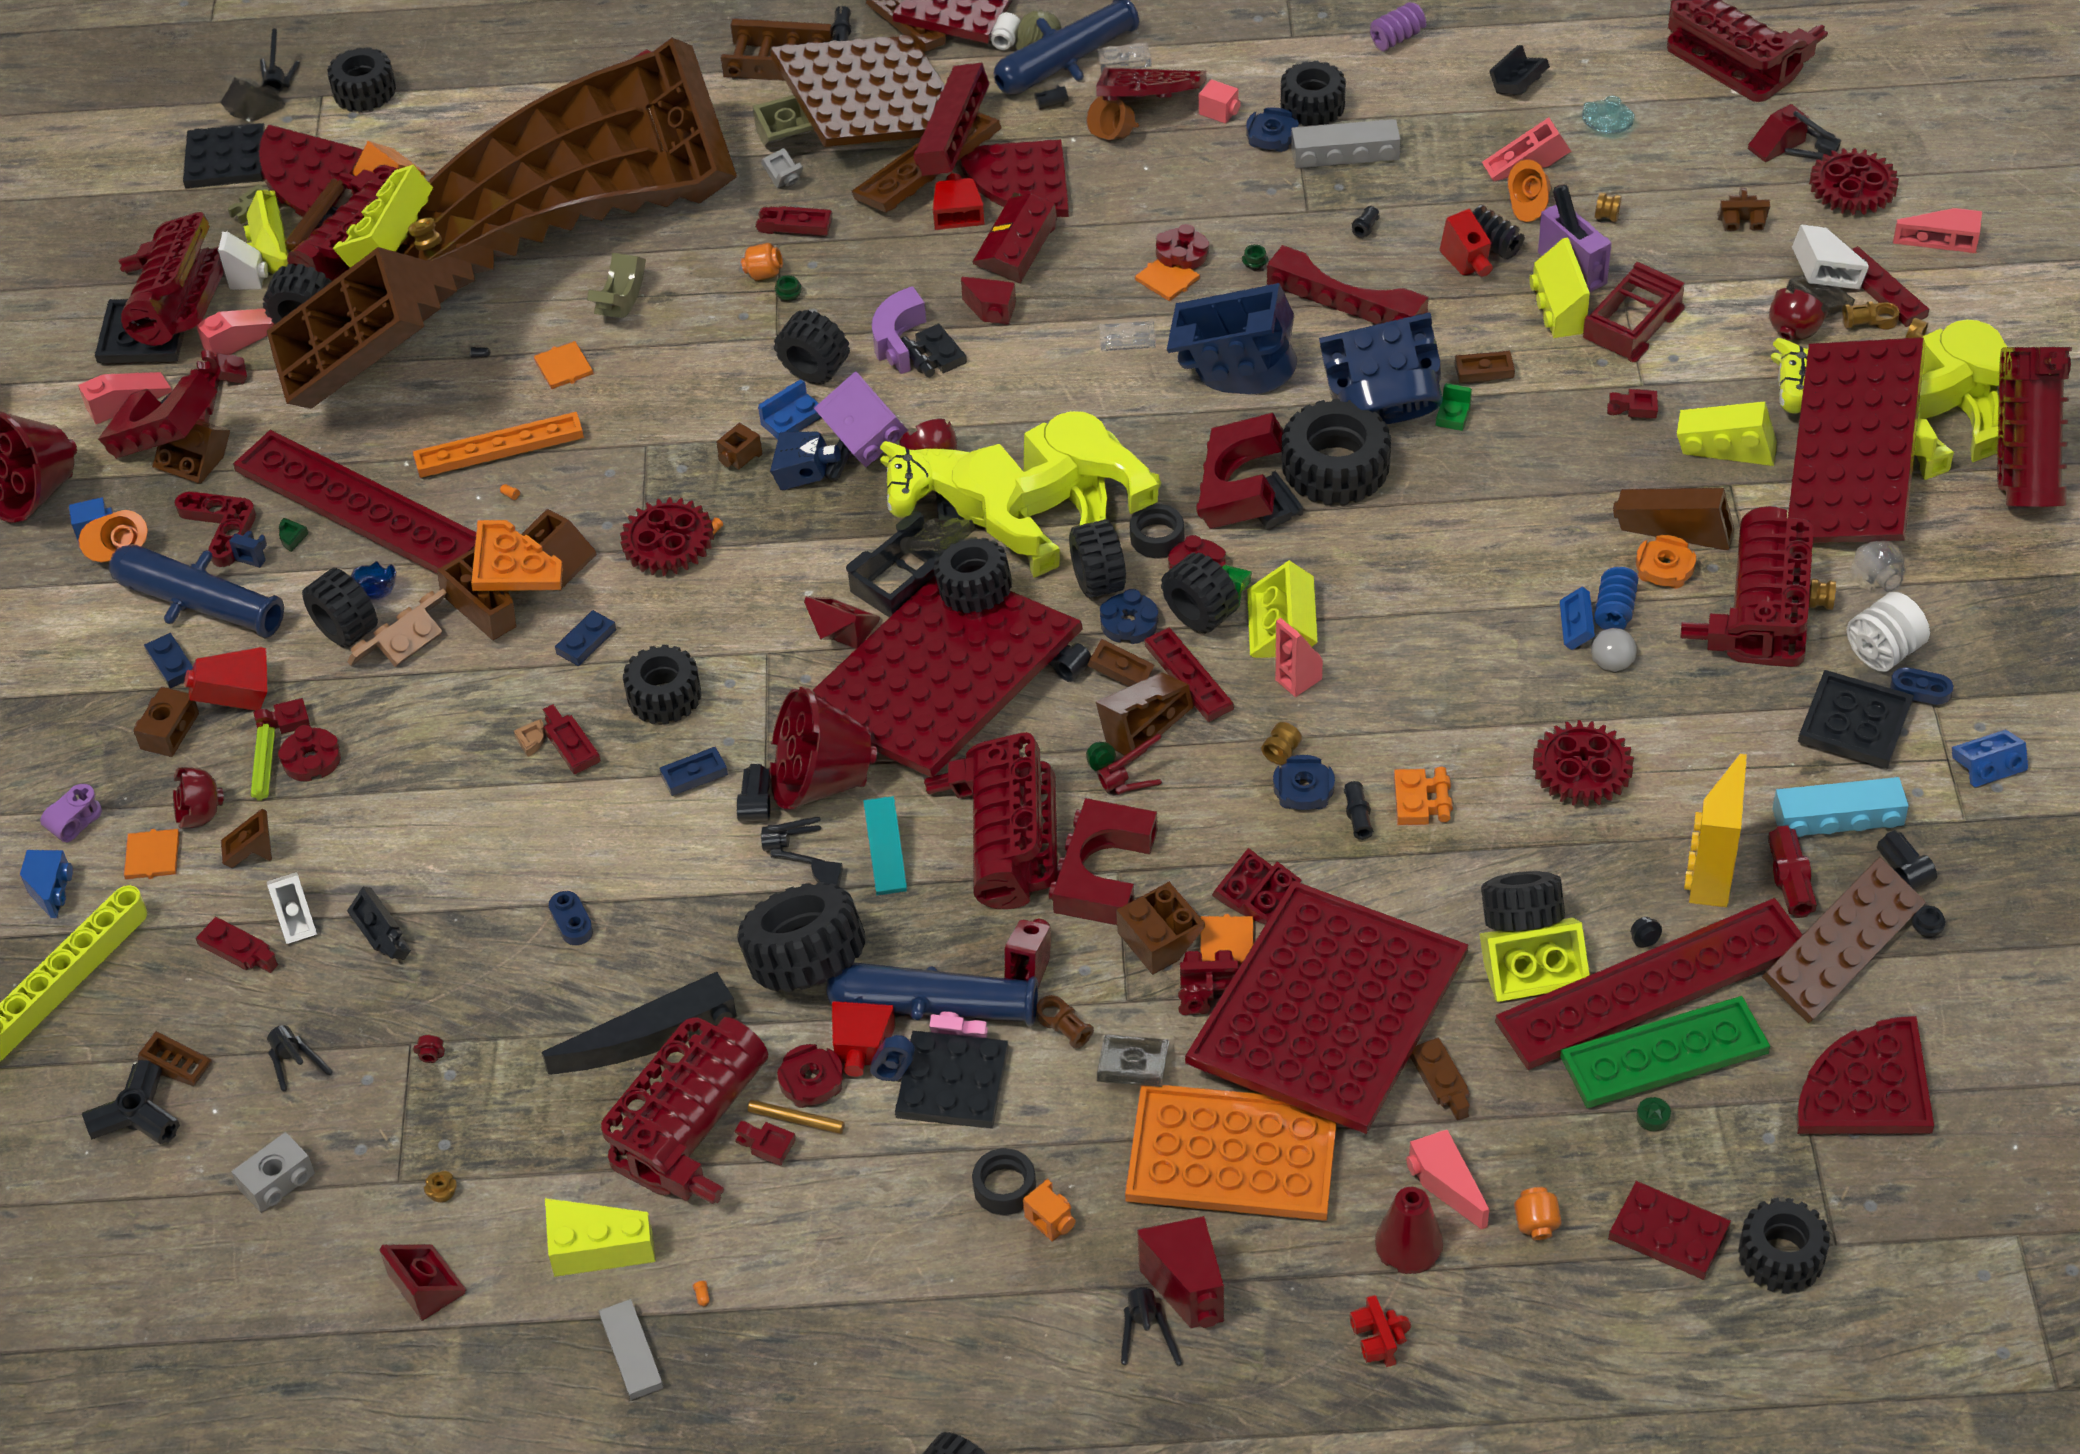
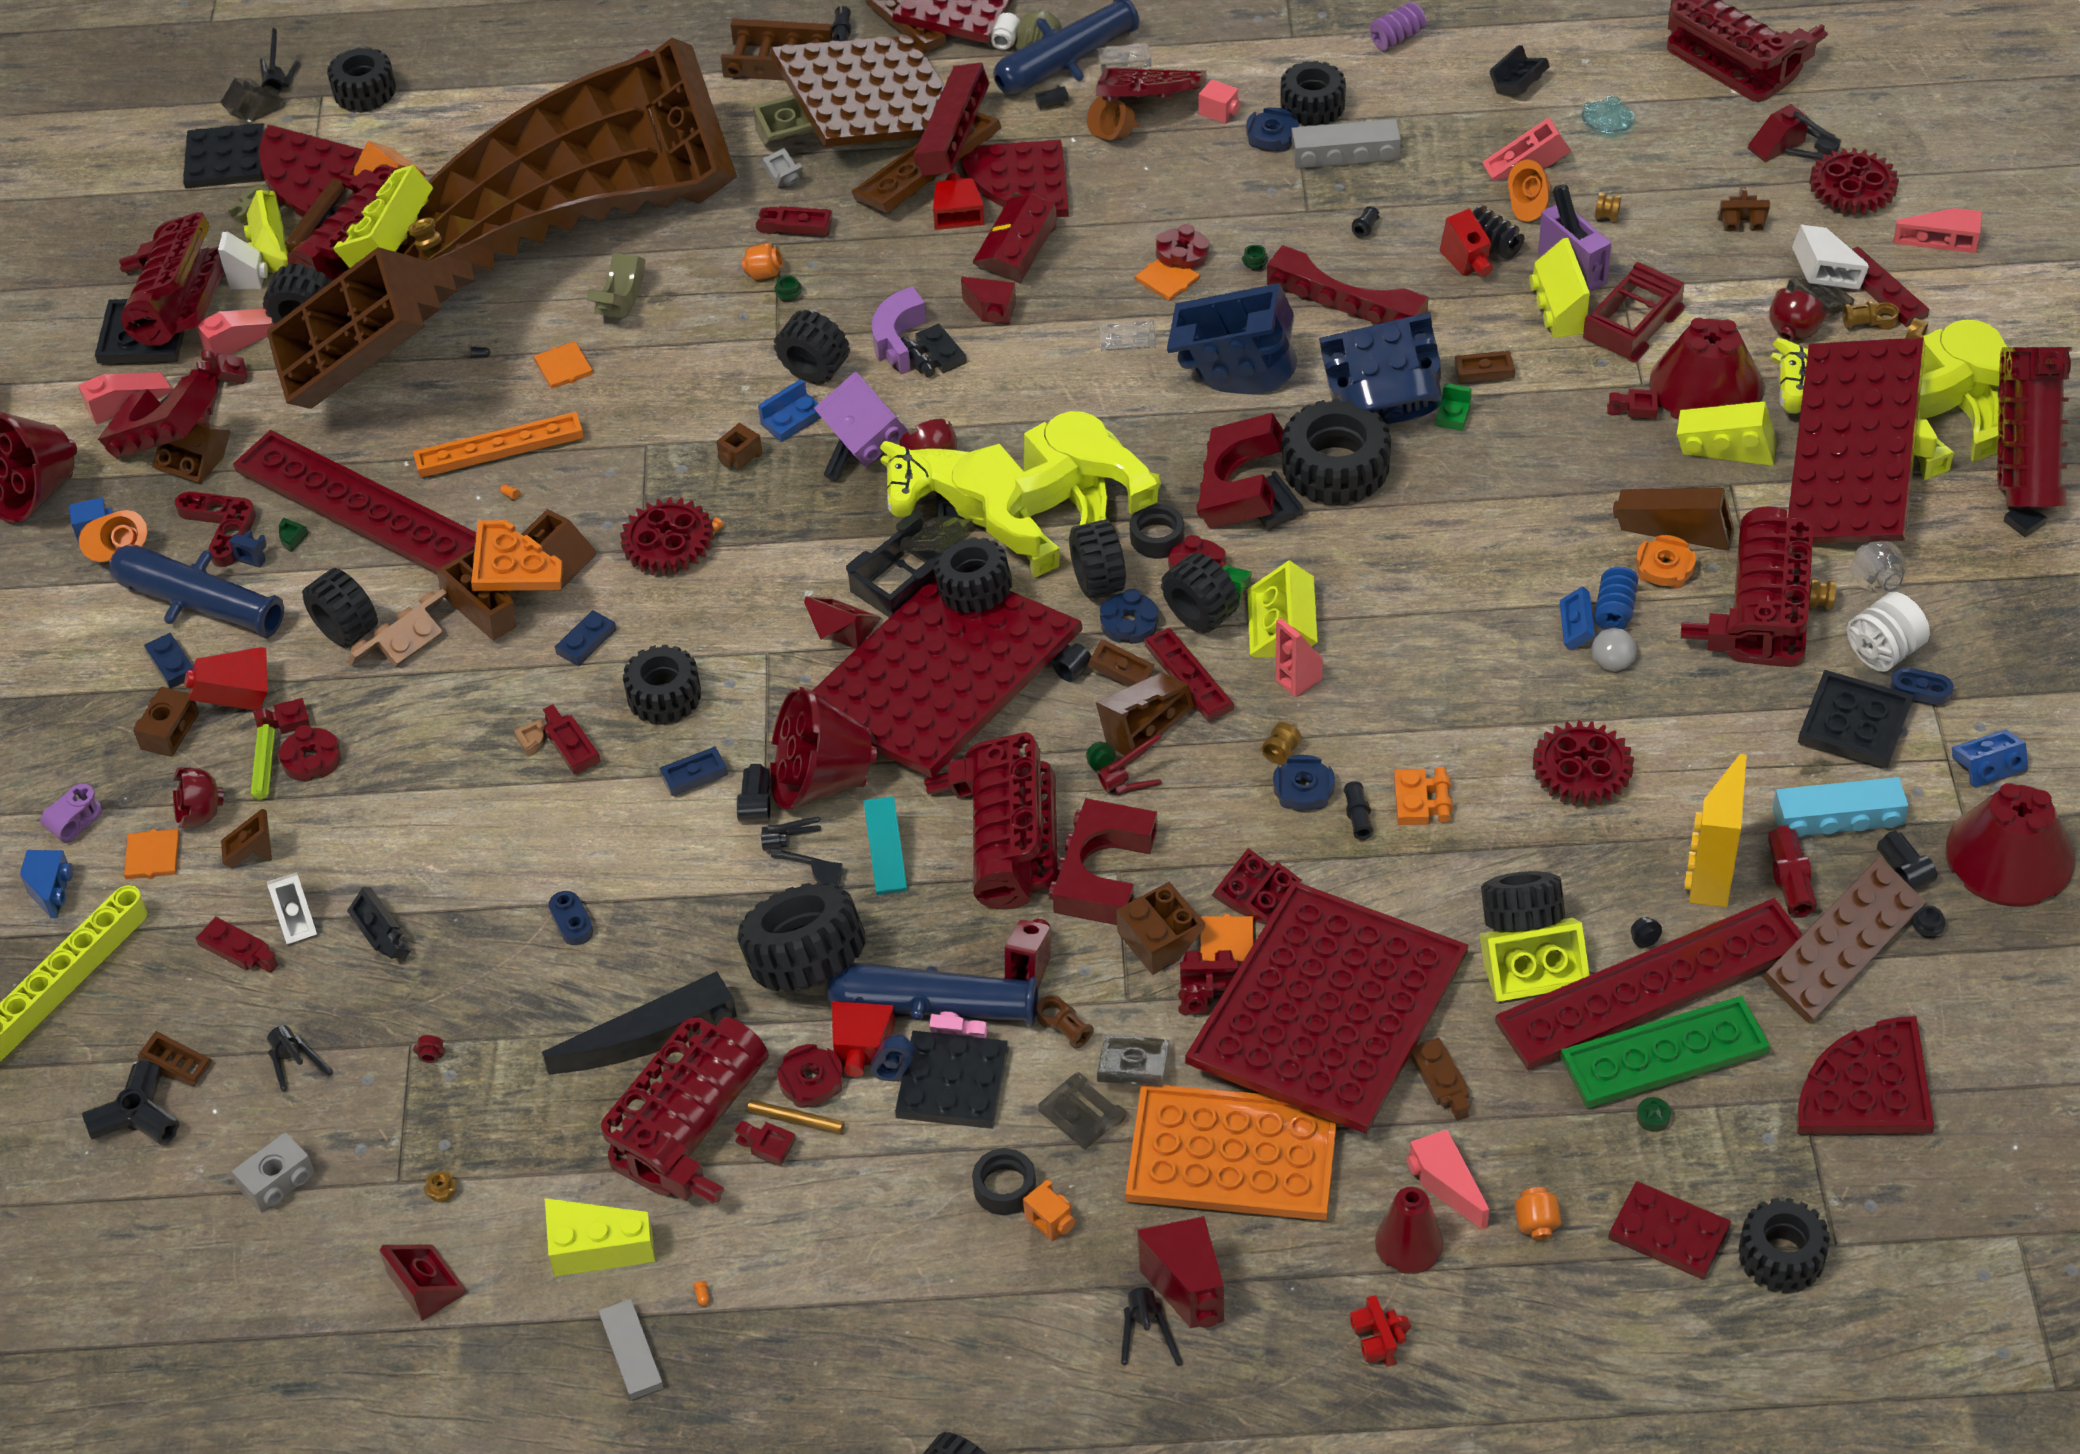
clear blue hair [351,561,397,600] -> none
dark blue torso [770,432,841,490] -> none
none -> clear smoke plate [1038,1072,1127,1150]
none -> dark red cone [1649,317,1763,420]
none -> dark red cone [1945,783,2075,907]
none -> black tile [2003,509,2047,537]

